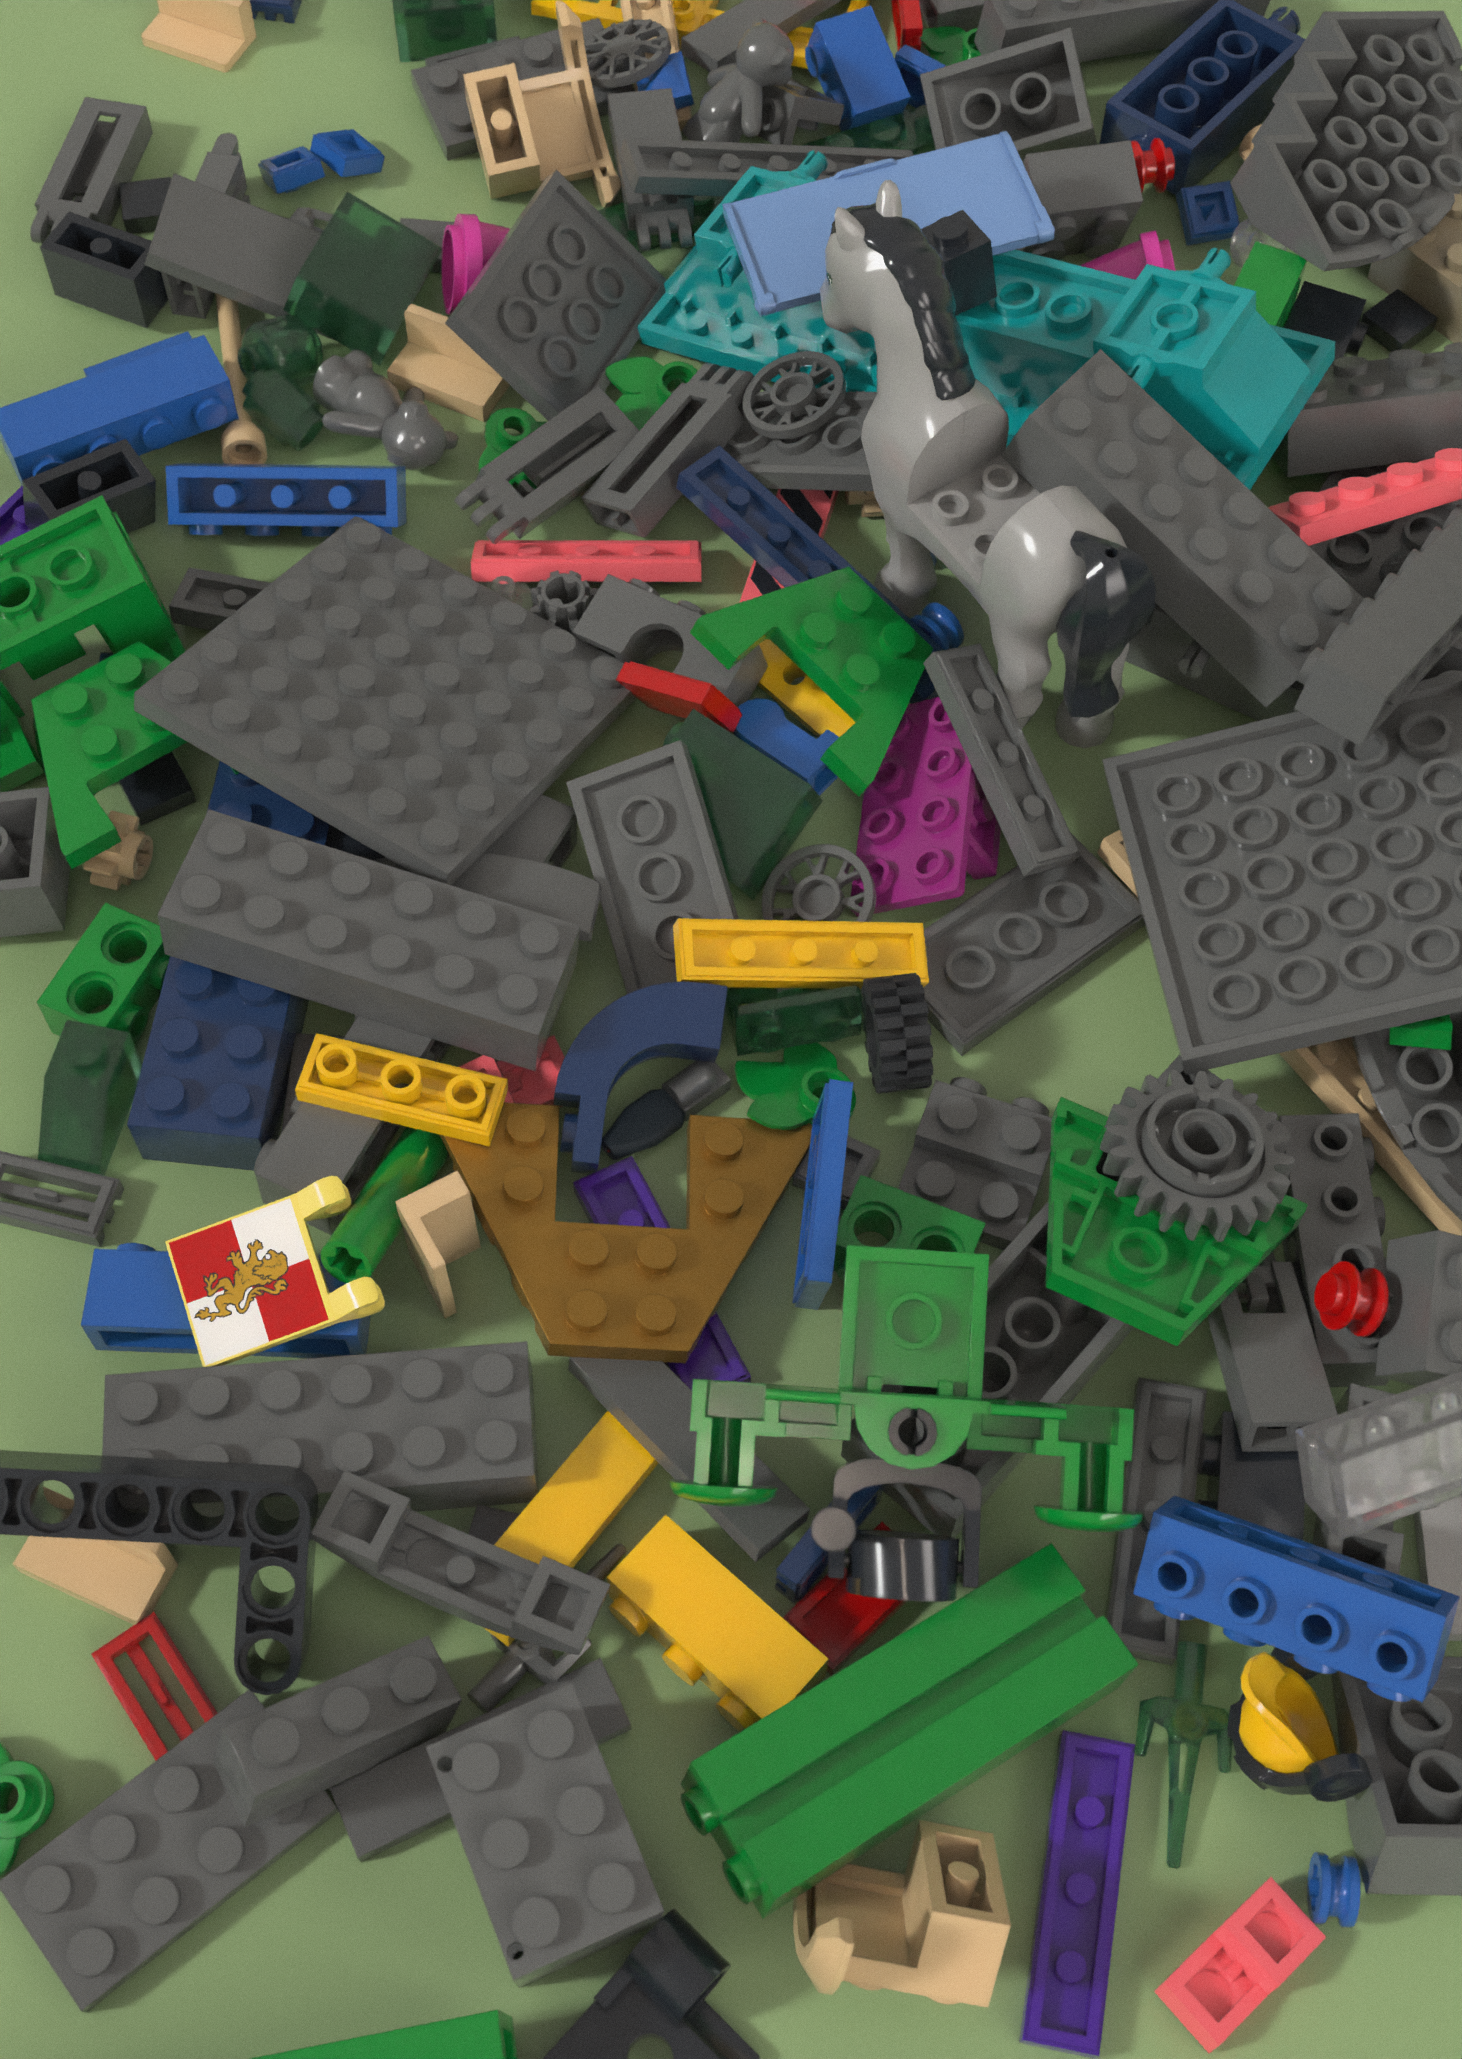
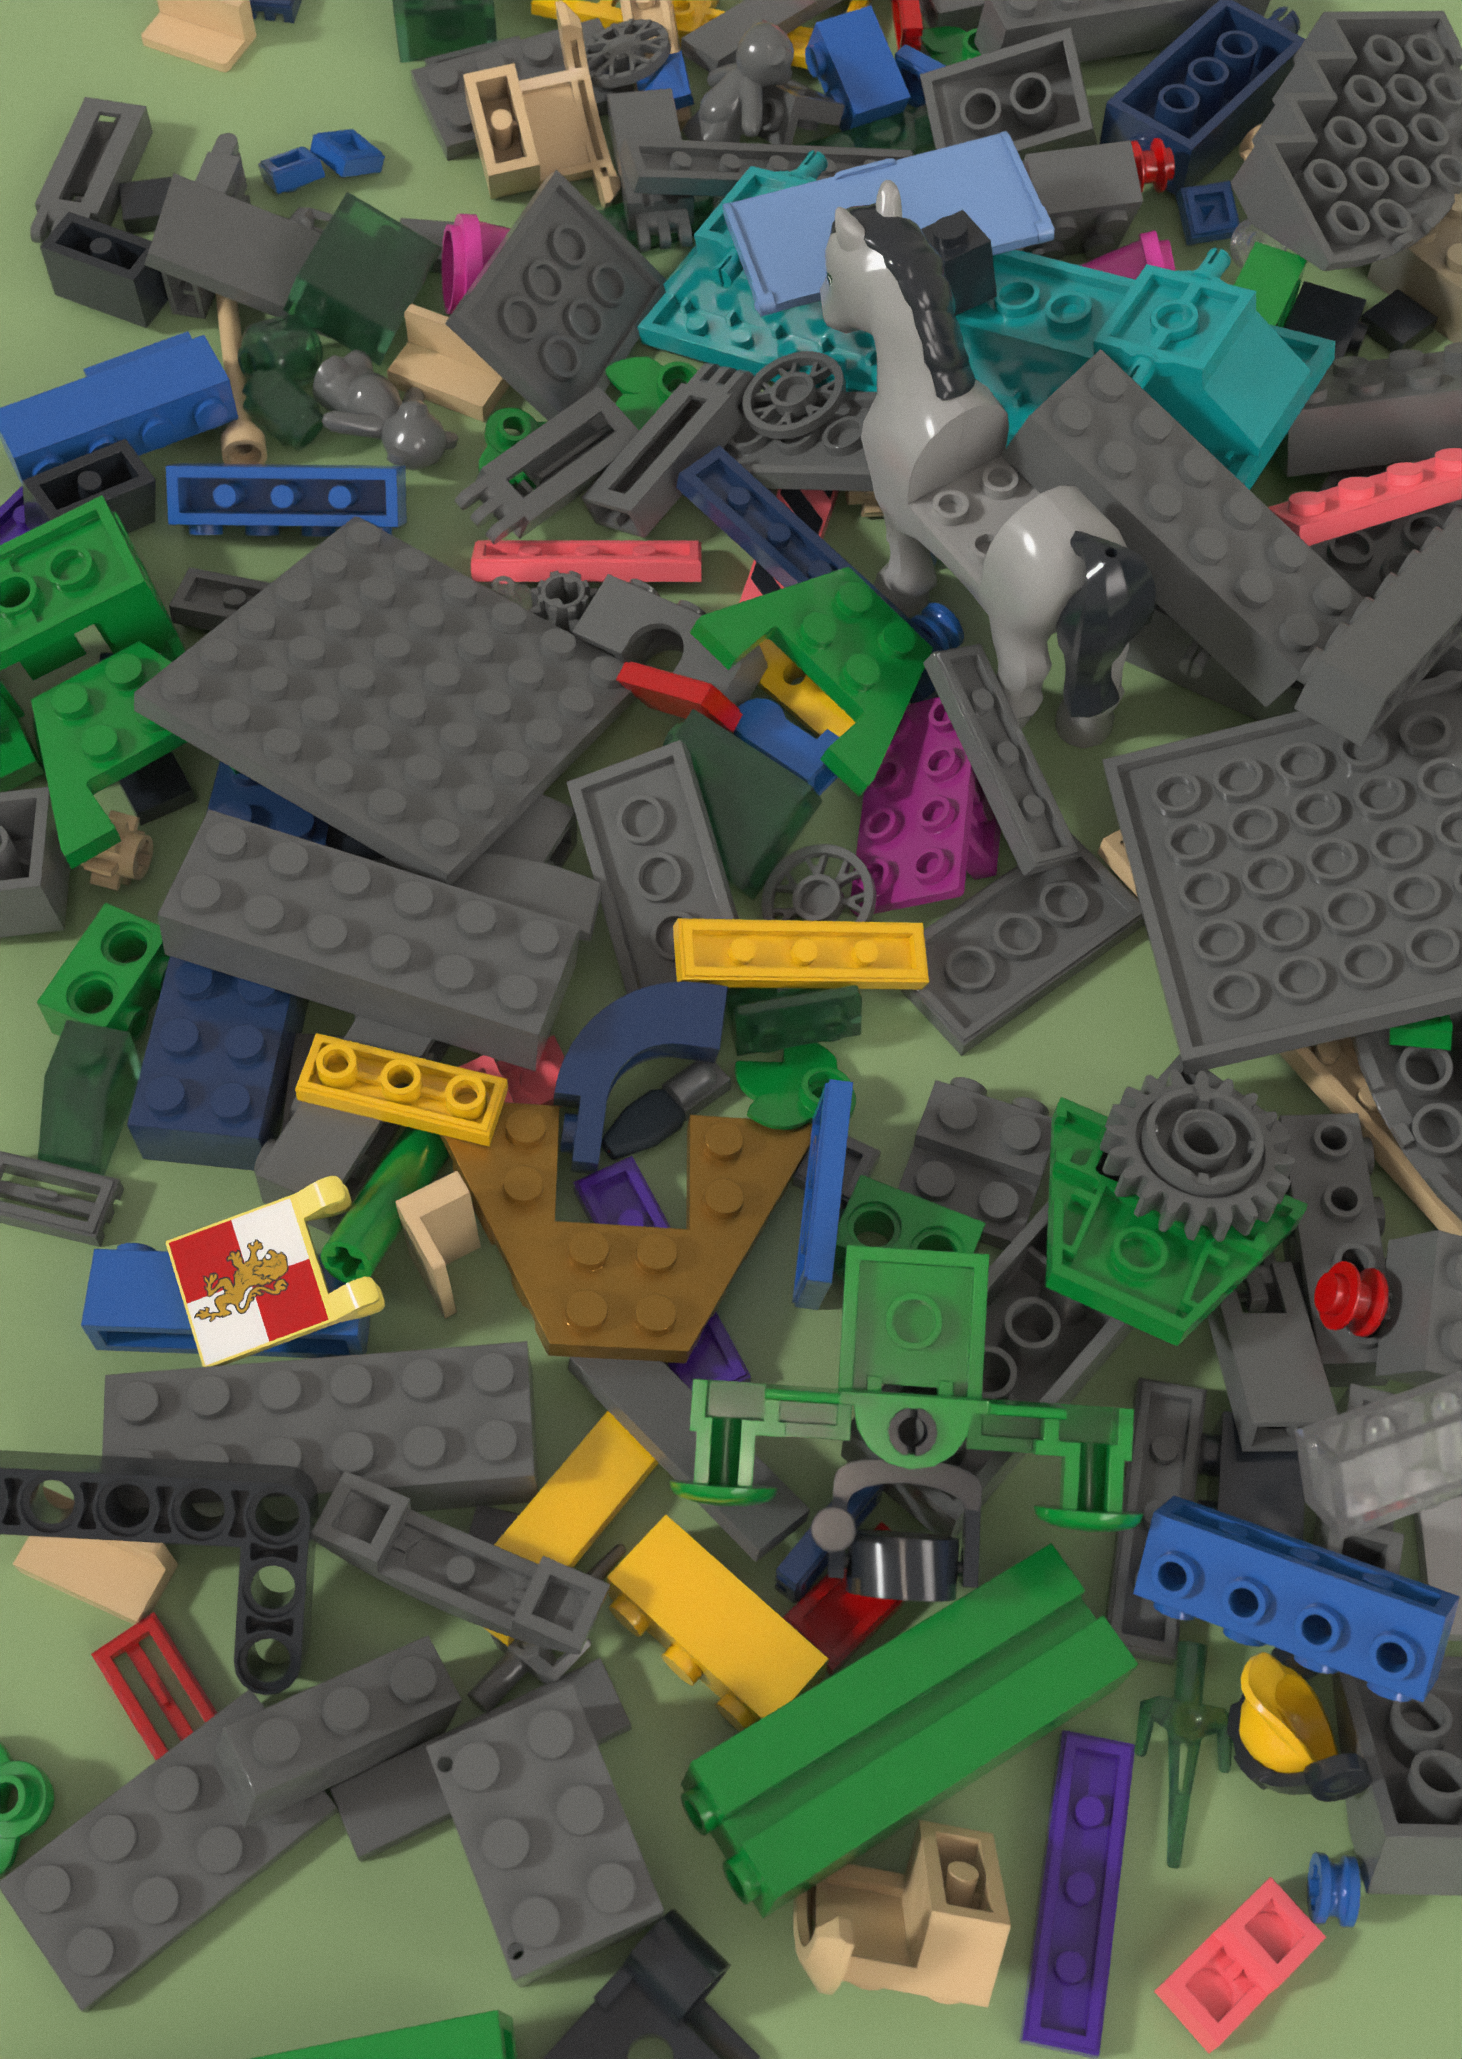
black tyre [861,973,933,1094] -> none

